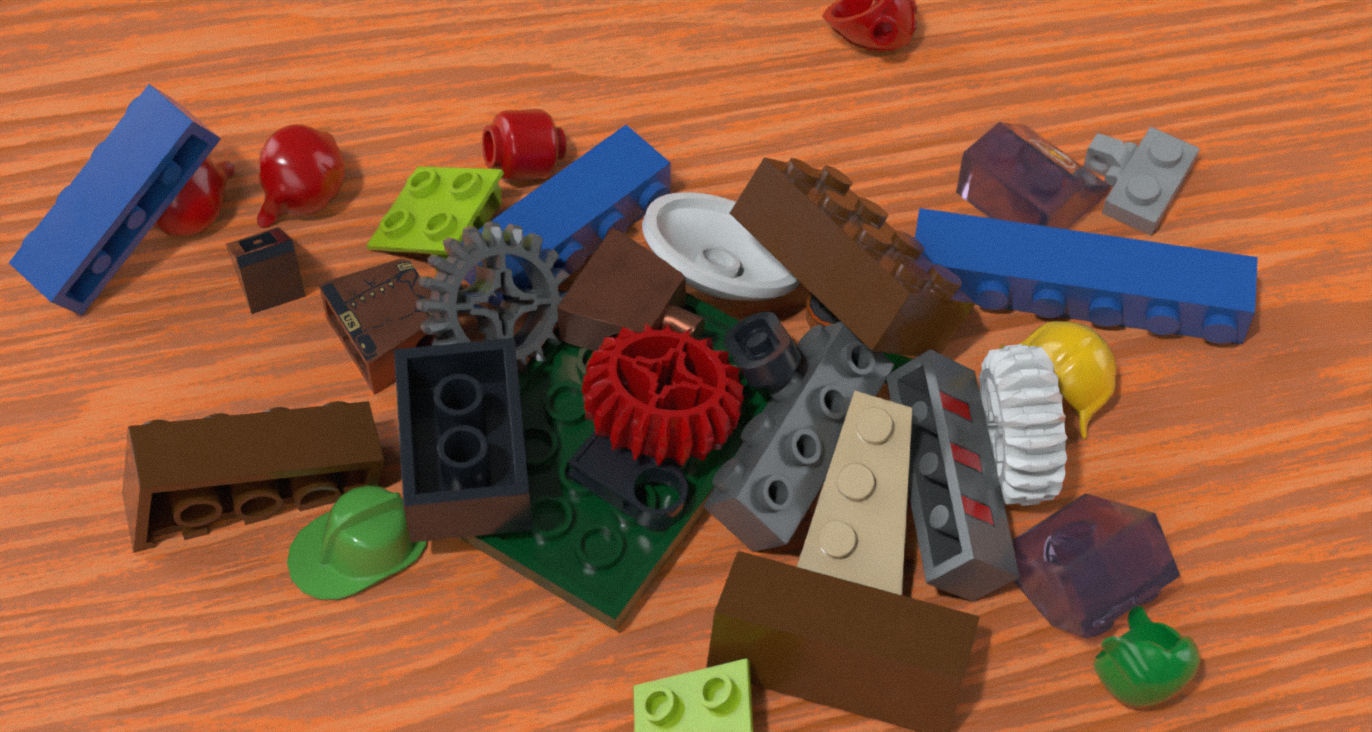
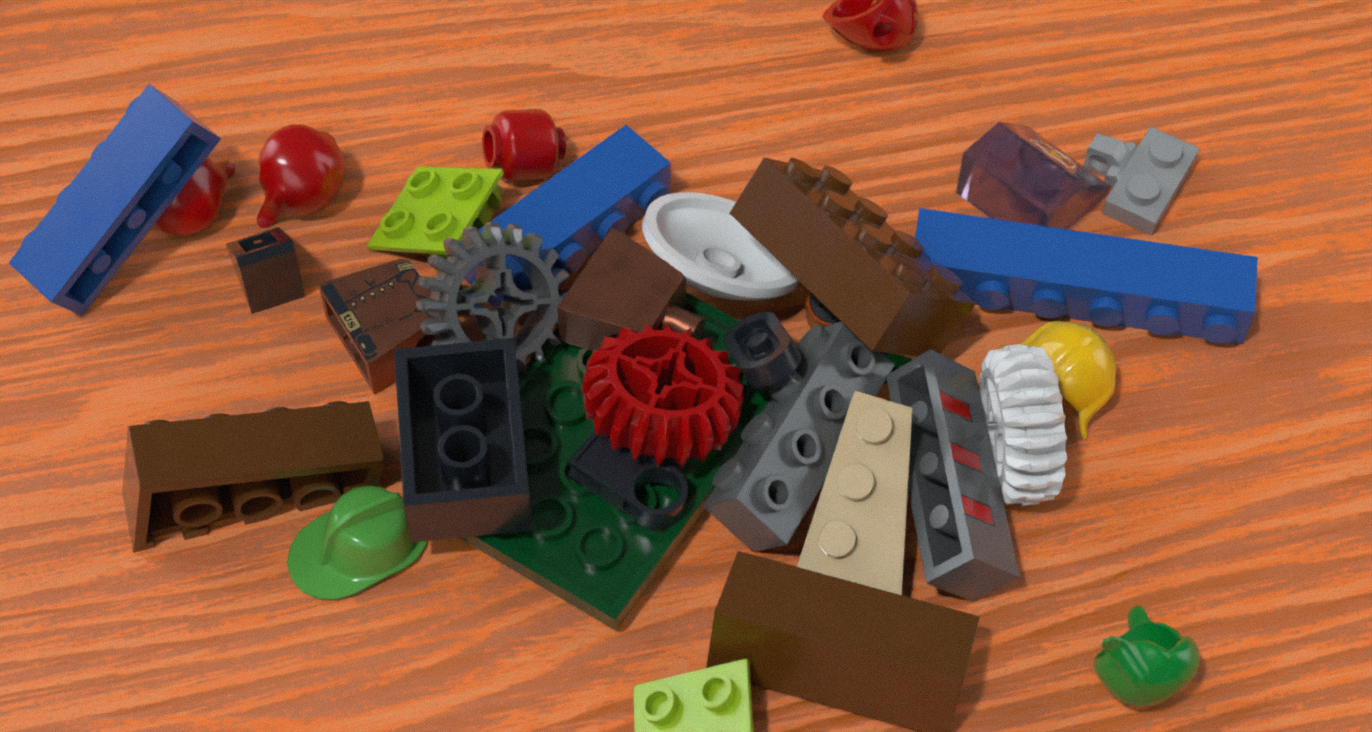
slope [1012,493,1180,639] -> none

